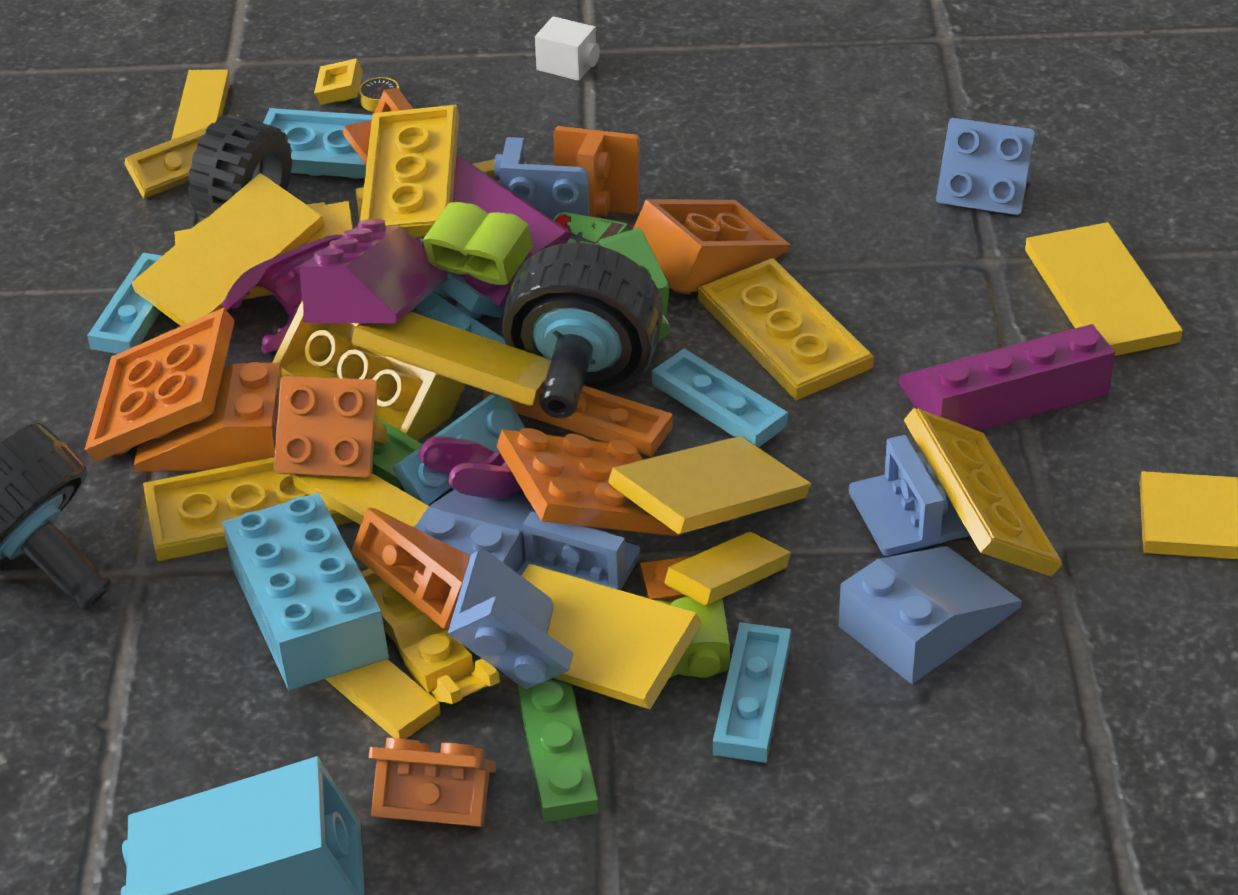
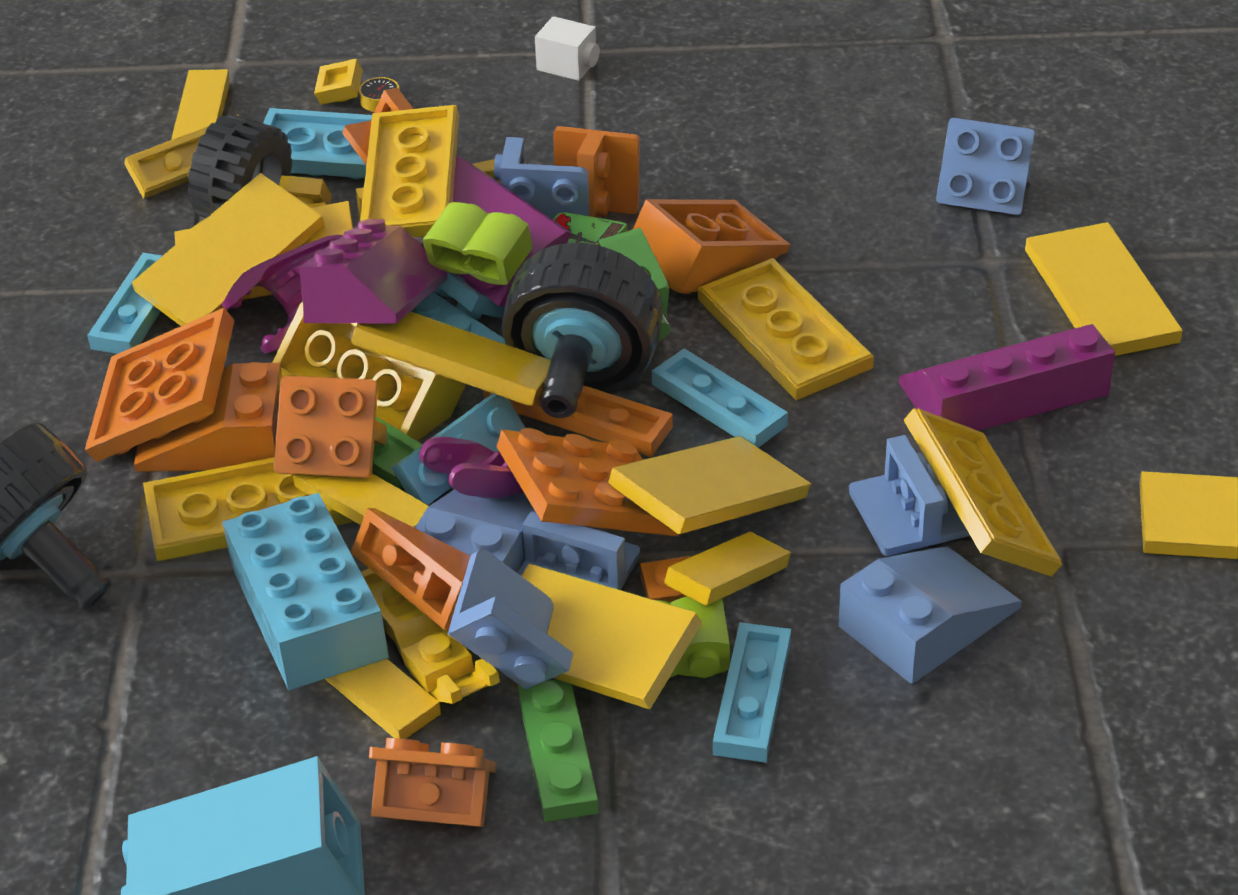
none -> yellow plate [279,175,332,205]

